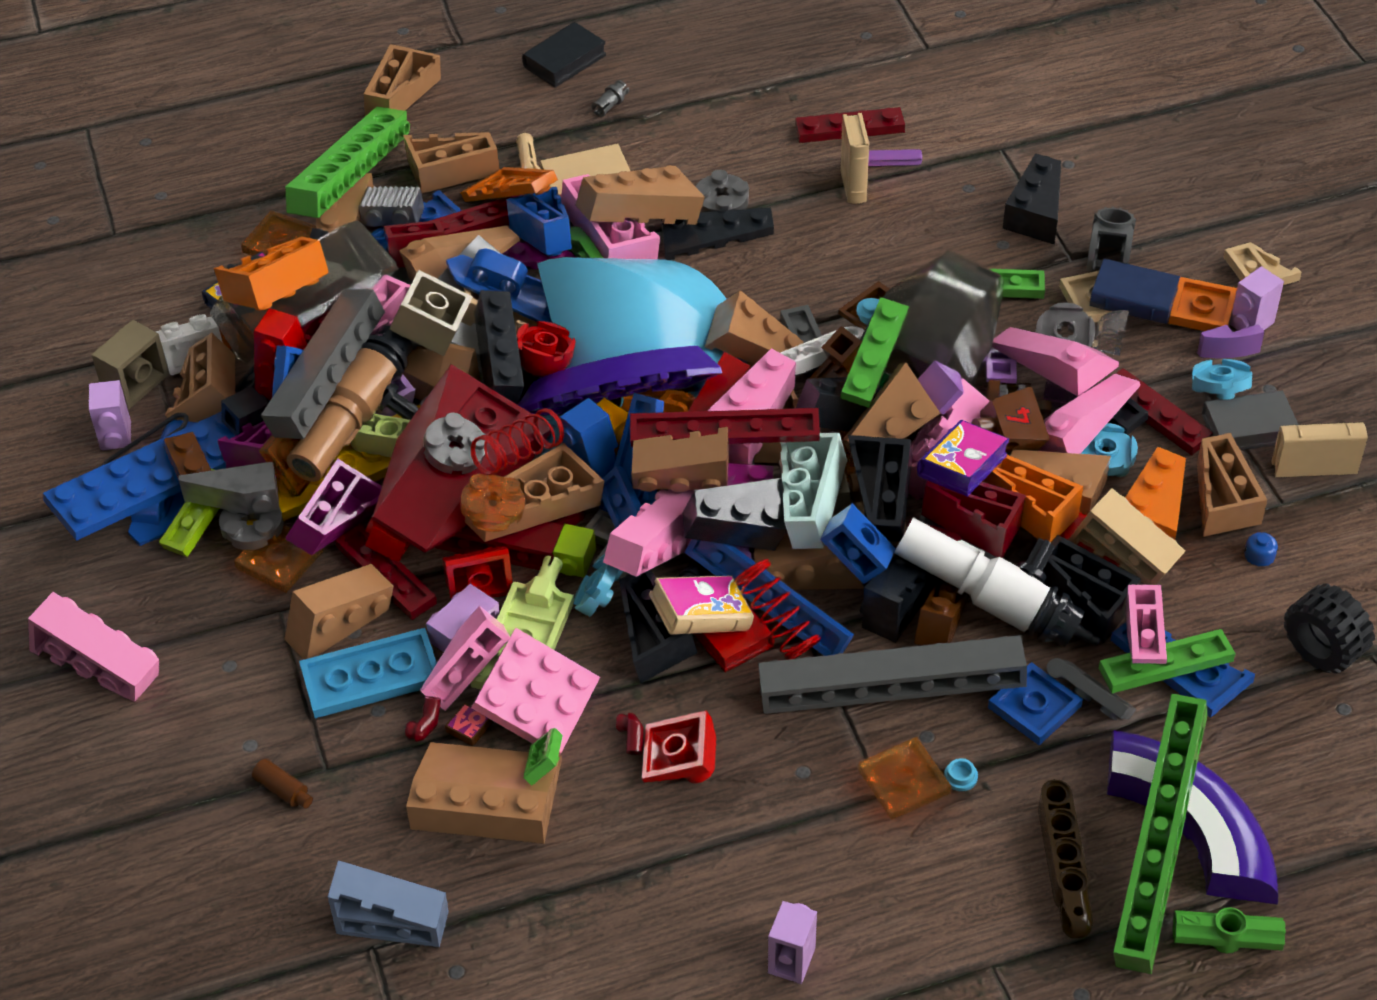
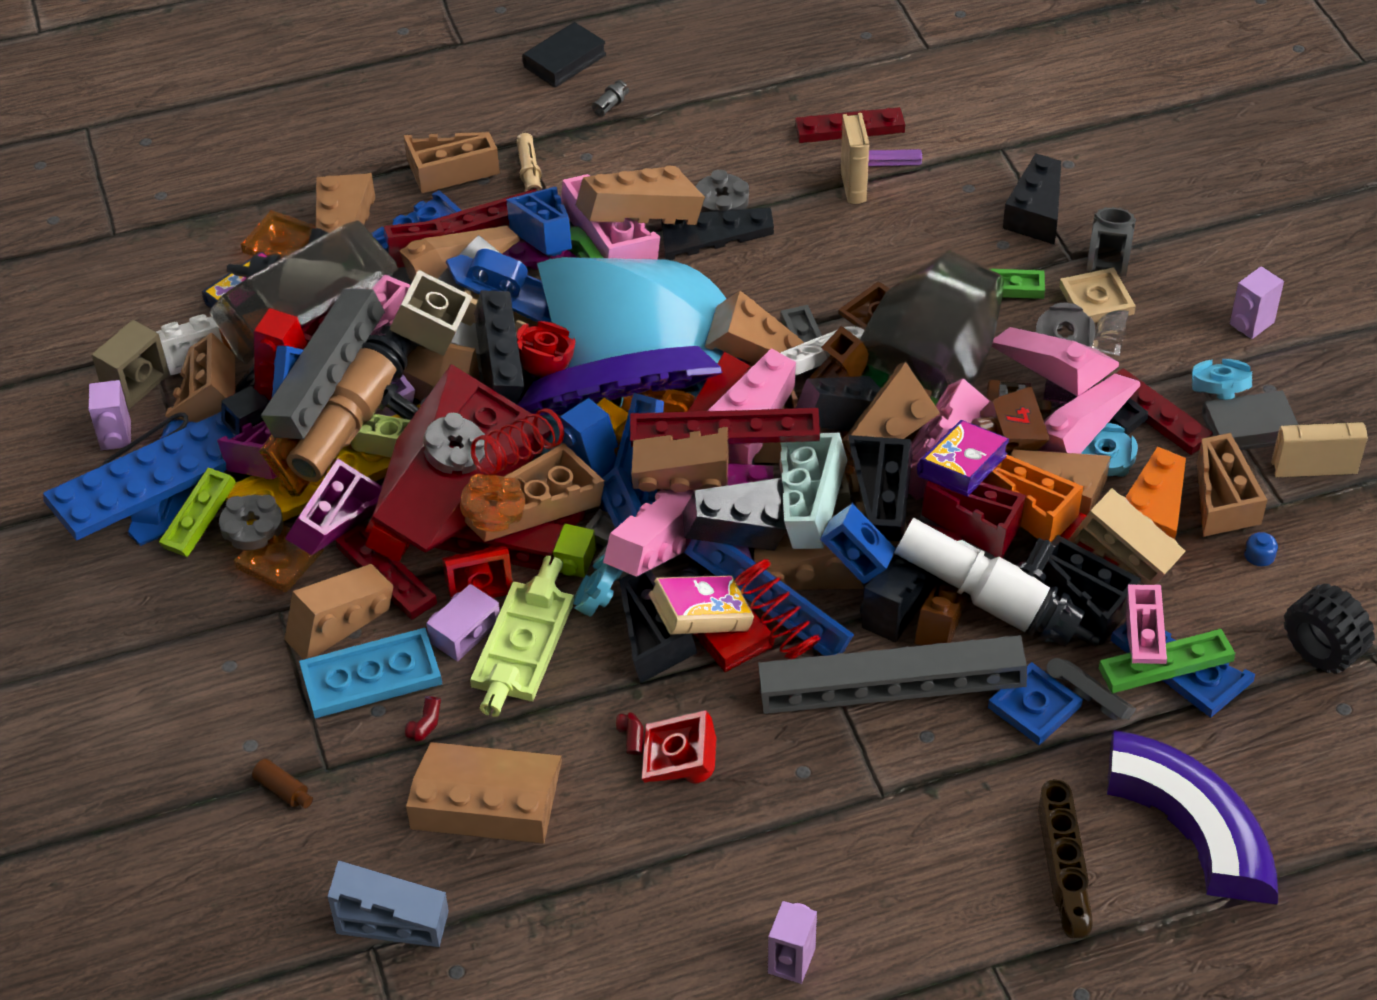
bright pink wedge [28,592,159,702] -> none
reddish brown plate [164,432,212,479] -> none
flat silver slope [179,462,280,514] -> none
orange wedge [214,237,329,311] -> none
bright green brick [285,106,410,218] -> none
flat silver brick [359,186,424,227] -> none
medium nougat wedge [364,44,441,116] -> none
bright pink slope [420,606,511,711] -> none
tile [445,703,492,746] -> none
orange wing [460,167,558,202] -> none
bright pink plate [471,628,600,755] -> none
bright green plate [523,727,563,786] -> none
tan tile [540,144,630,197] -> none
bright green plate [840,297,909,408] -> none
medium azure plate [857,298,879,325] -> none
clear orange plate [858,737,951,820] -> none
medium lavender slope [918,361,964,415] -> none
medium azure plate [944,758,978,791] -> none
medium lavender slope [984,348,1017,383] -> none
dark blue piece [1089,259,1180,324] -> none
bright green brick [1113,694,1207,974] -> none
orange plate [1168,277,1237,331] -> none
bright green piece [1172,907,1286,954] -> none
medium lavender slope [1197,324,1264,359] -> none
tan wing [1223,242,1302,285] -> none

